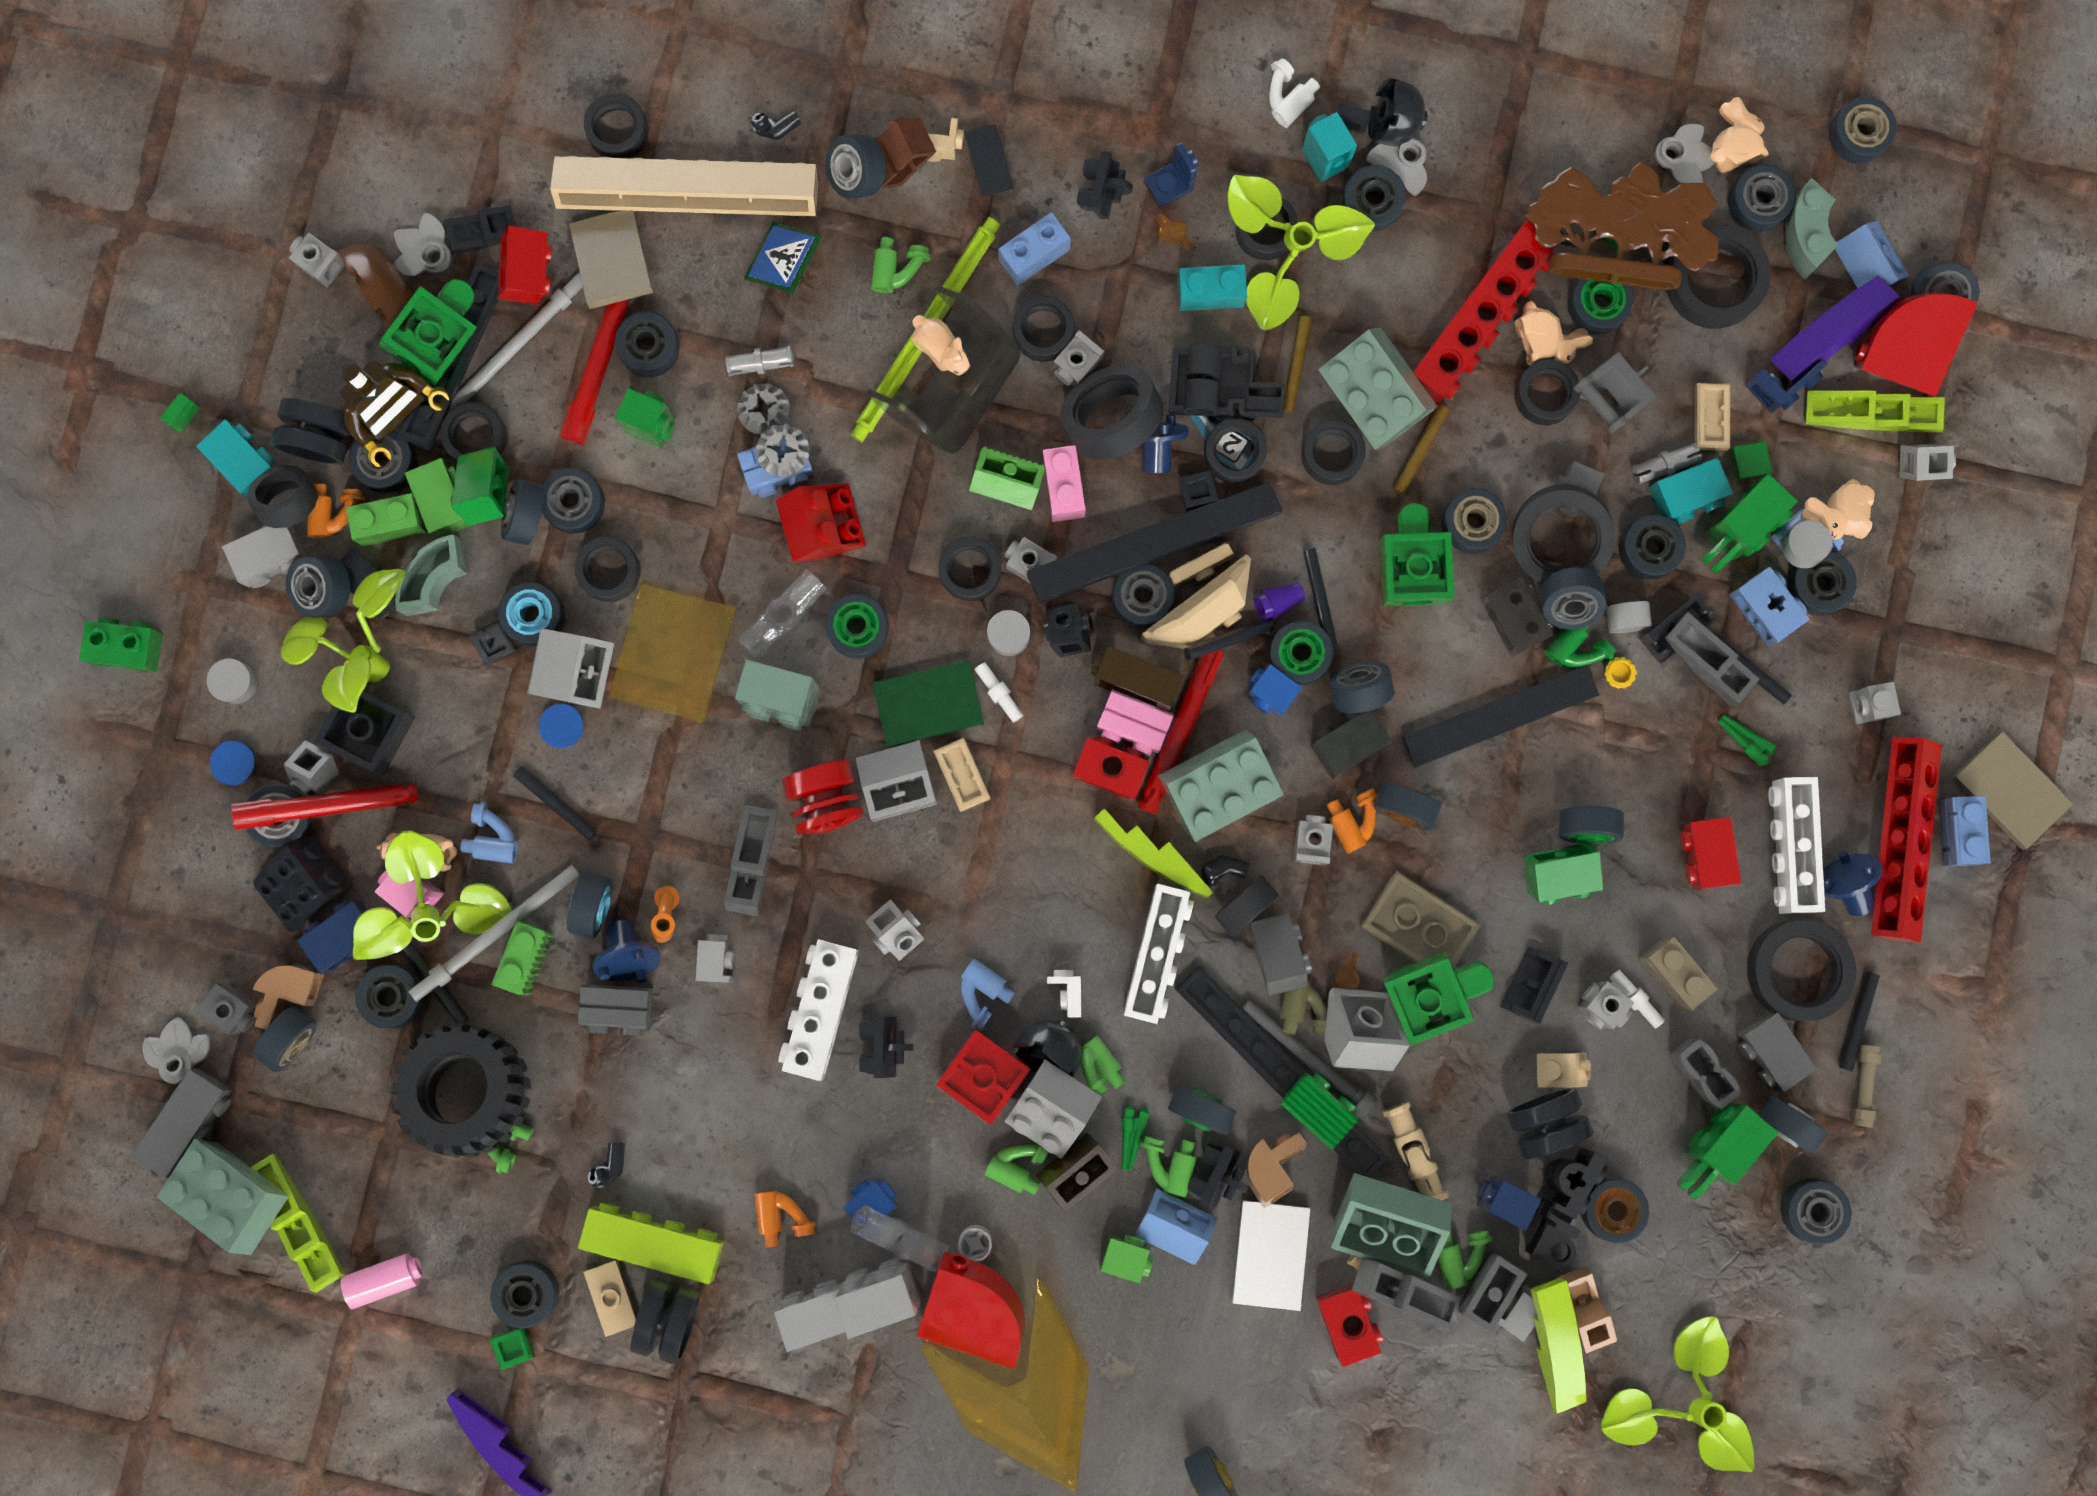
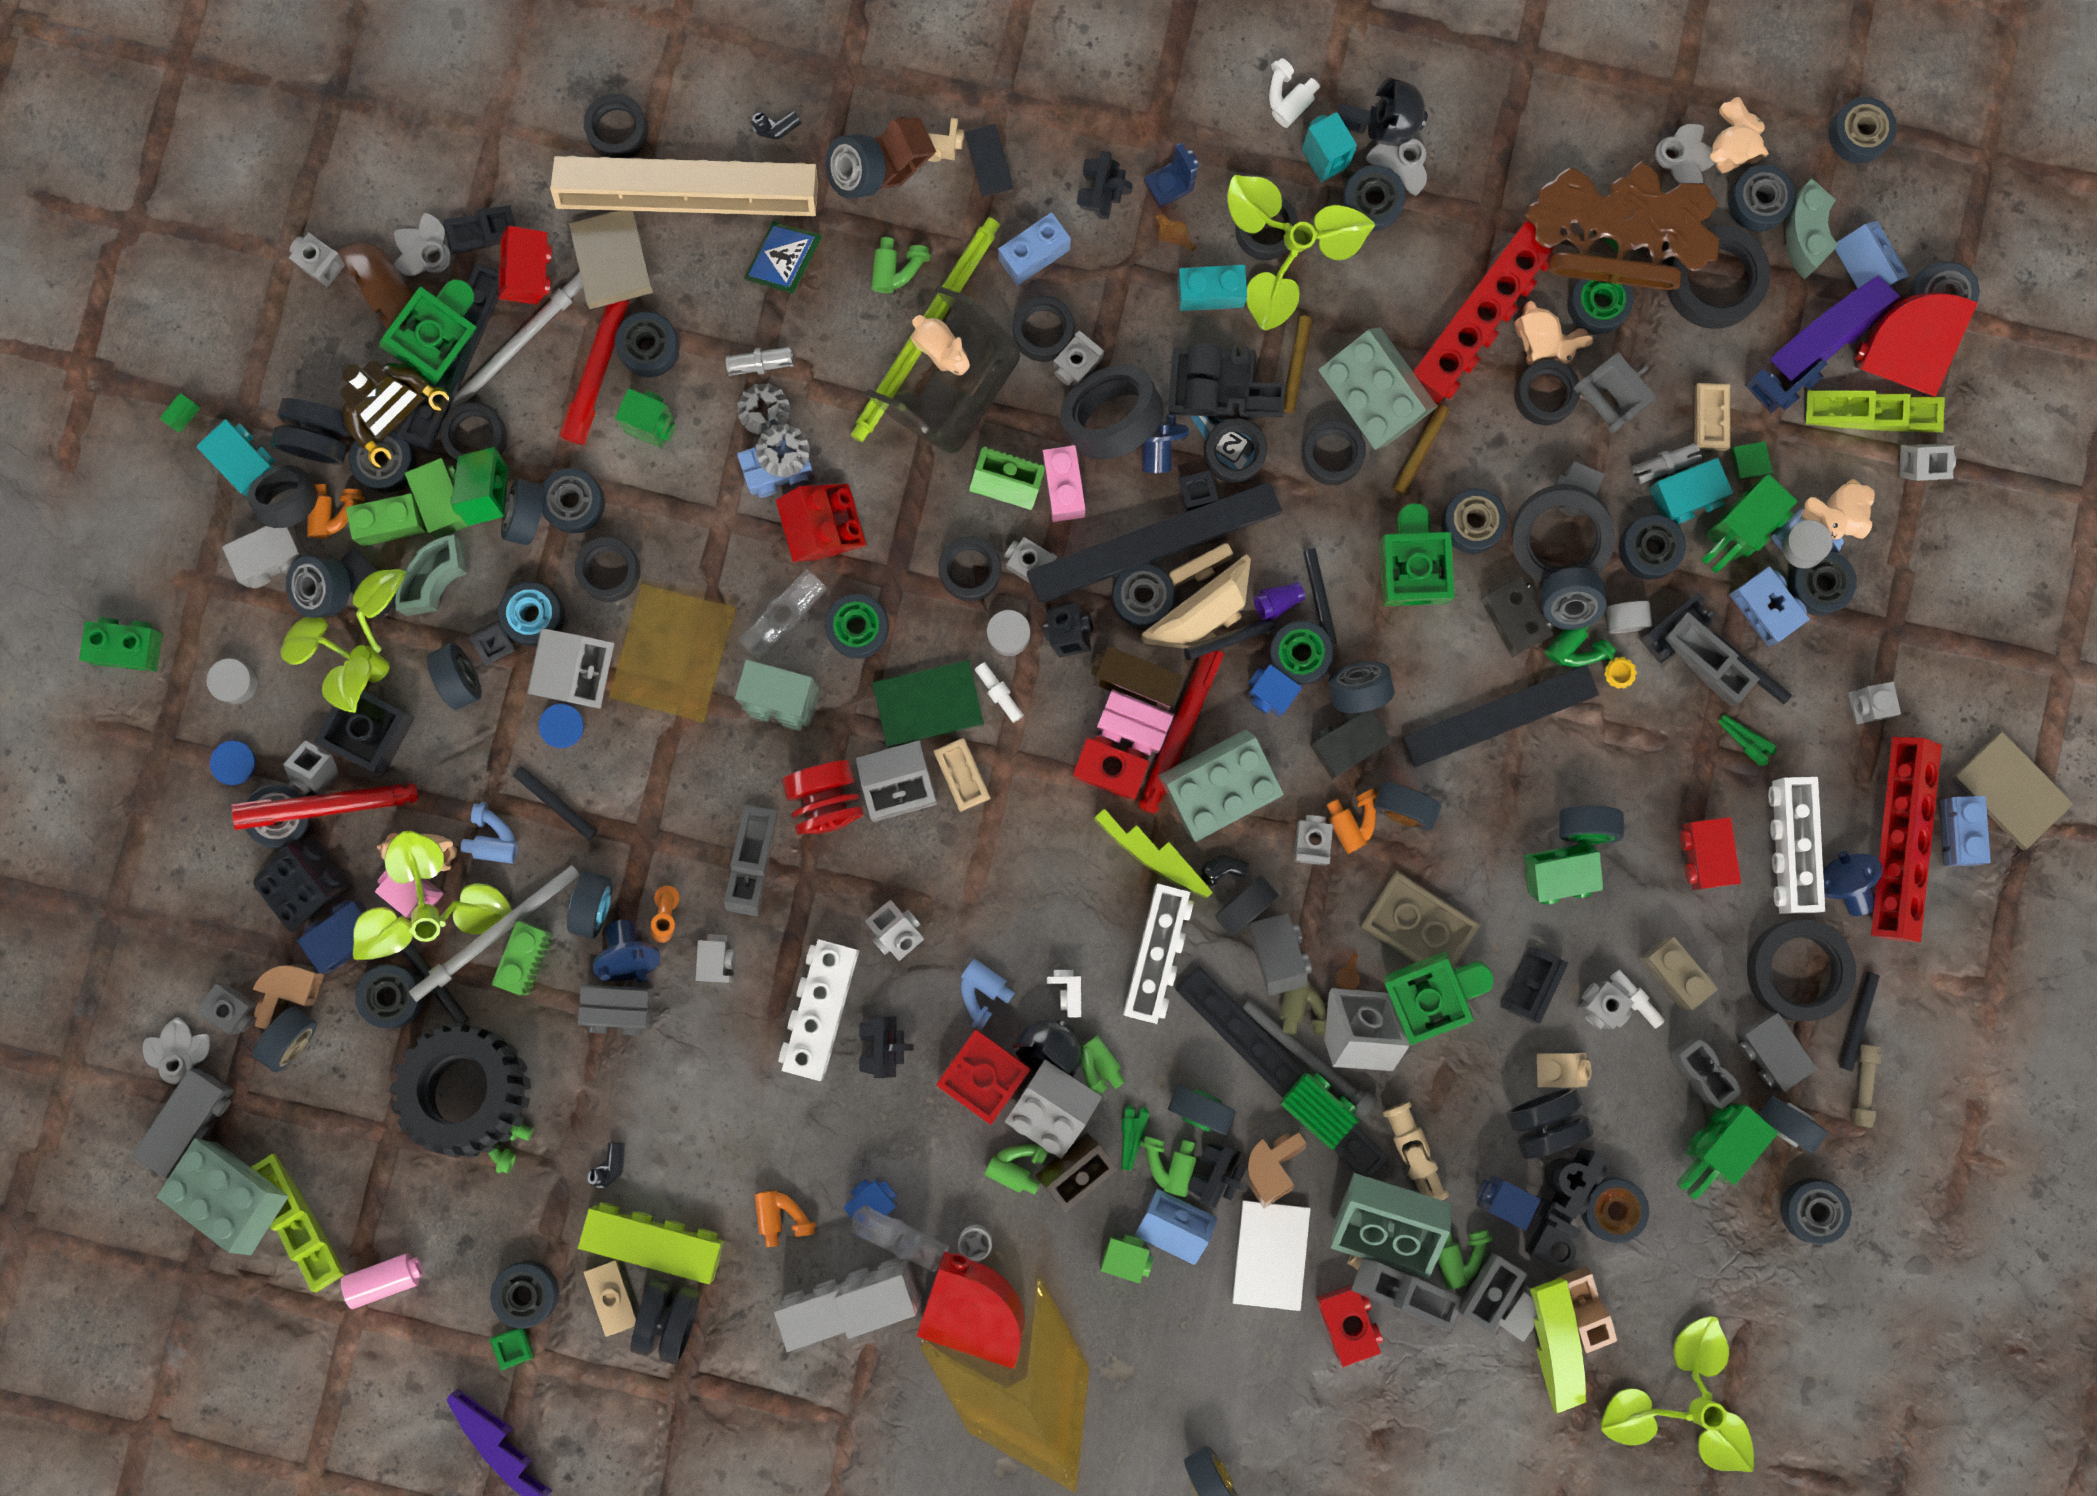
none -> black wheel [427,643,482,710]

